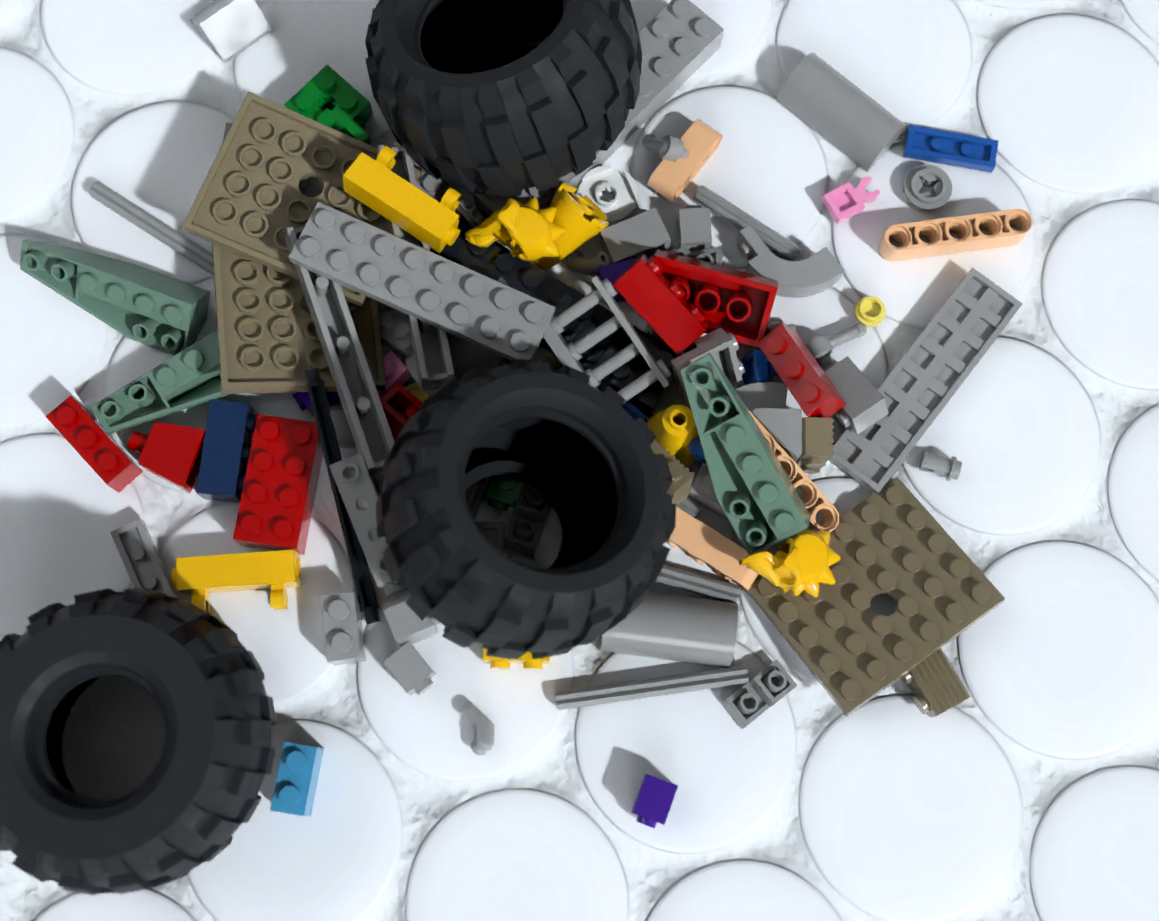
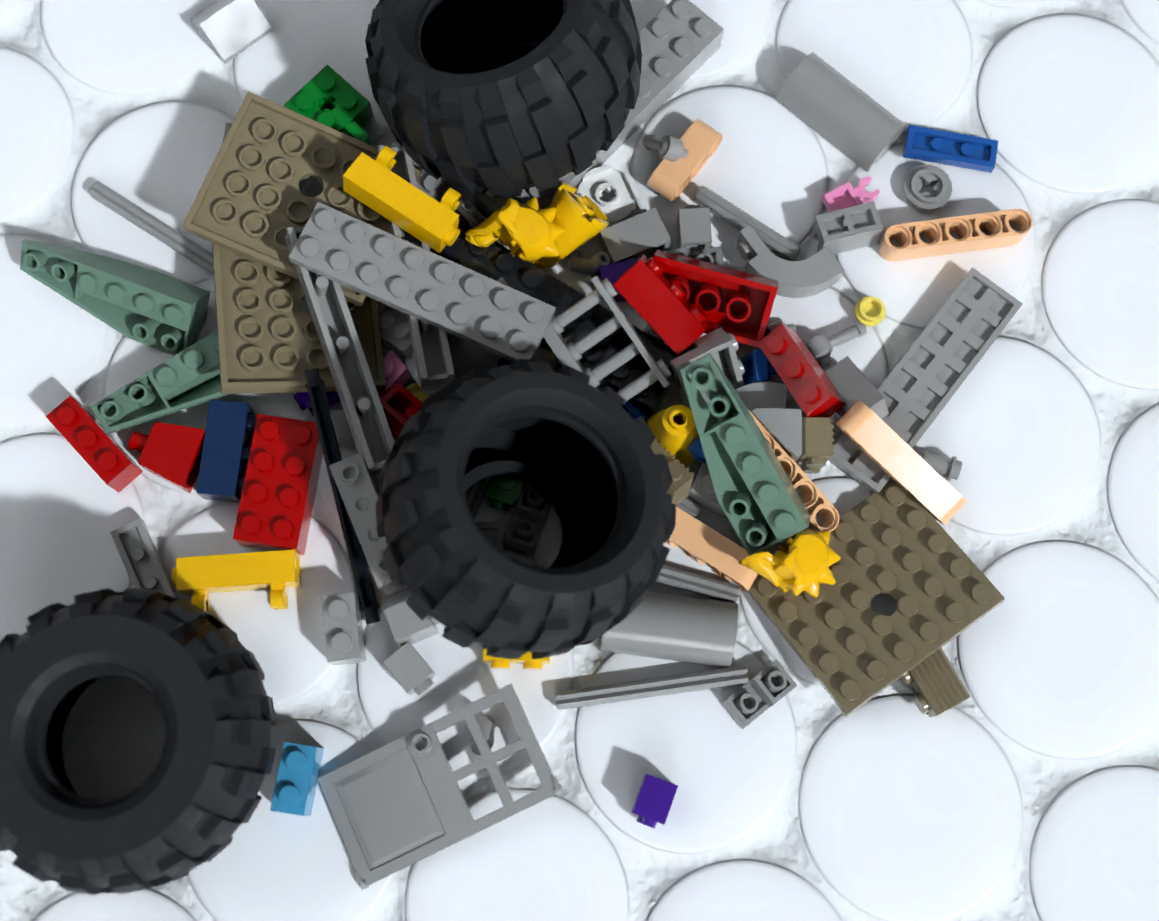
none -> light grey door [317,684,563,890]
none -> light grey hinge [813,201,884,255]
none -> beam [836,400,967,526]

